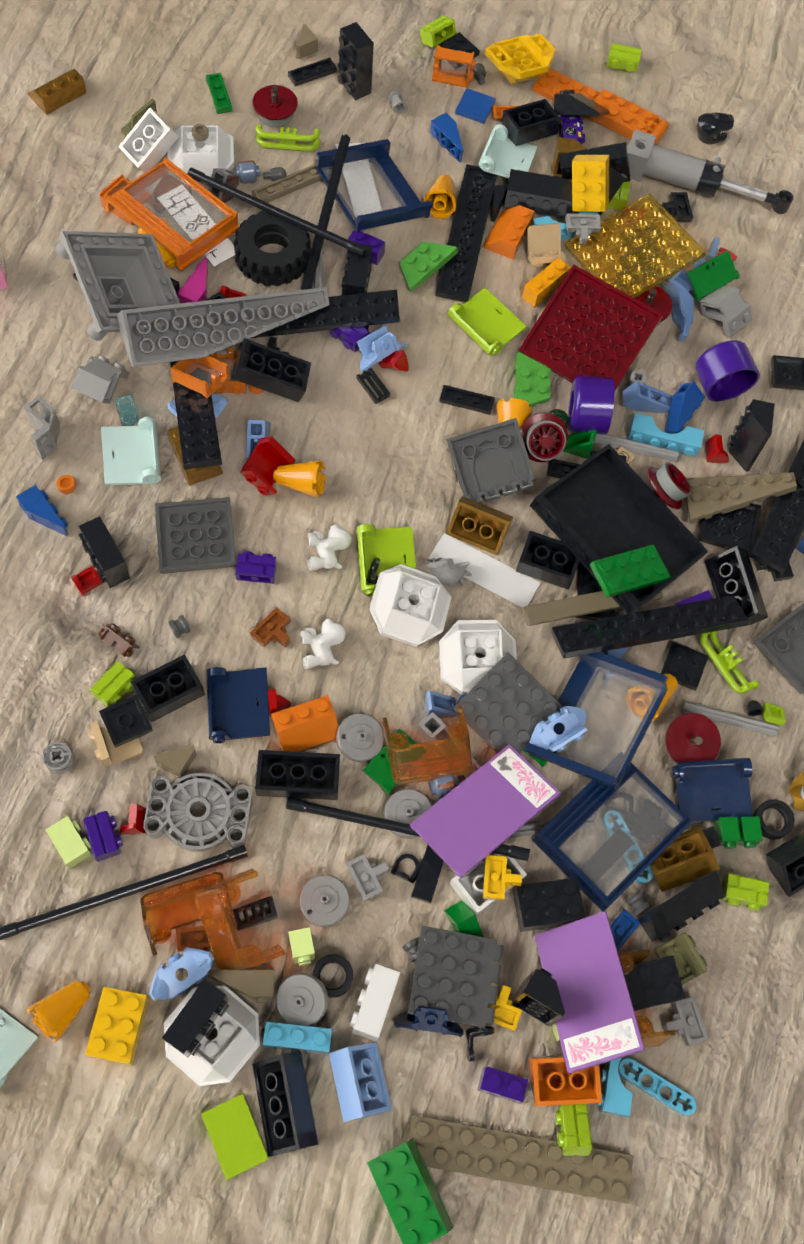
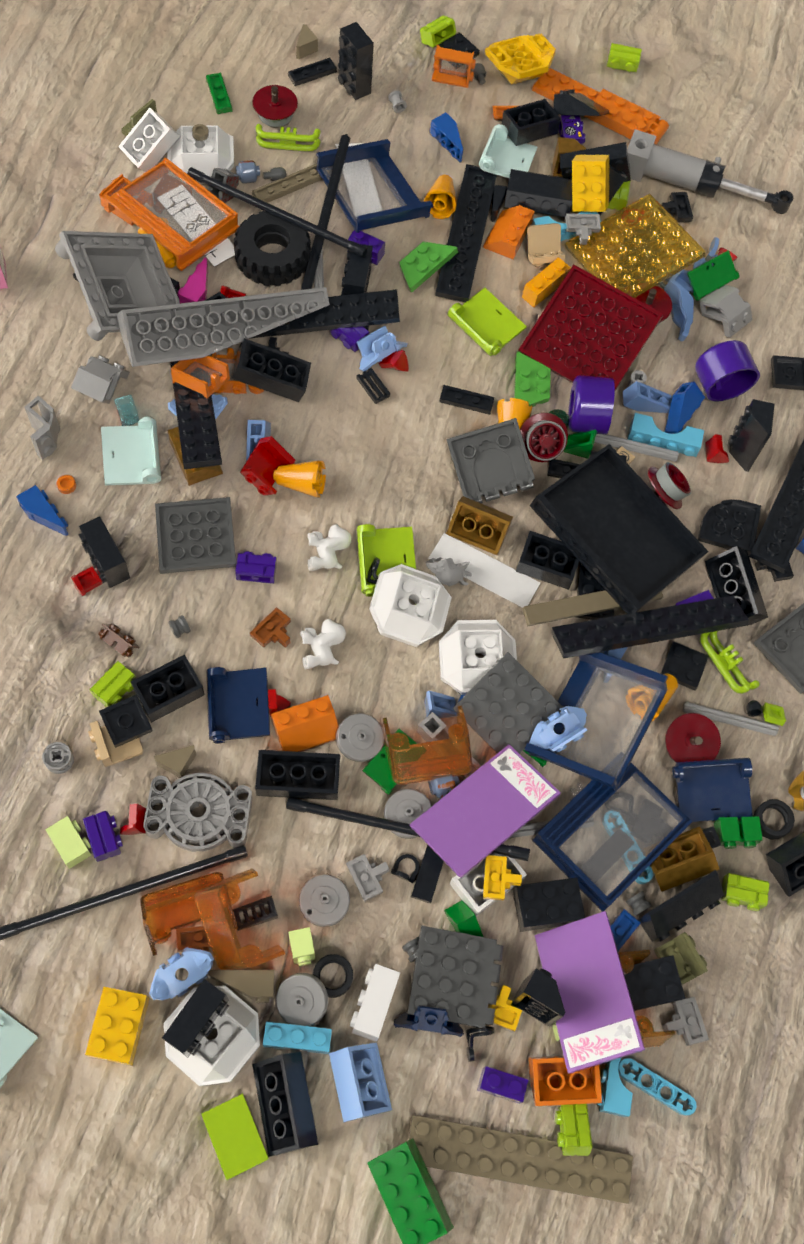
light orange cone [26,980,91,1043] -> none
pearl gold slope [28,69,87,115] -> none
blue tile [455,88,496,124] -> none
green plate [590,544,671,598] -> none
dark tan wing [686,472,797,524] -> none
black helmet [697,113,734,144] -> none

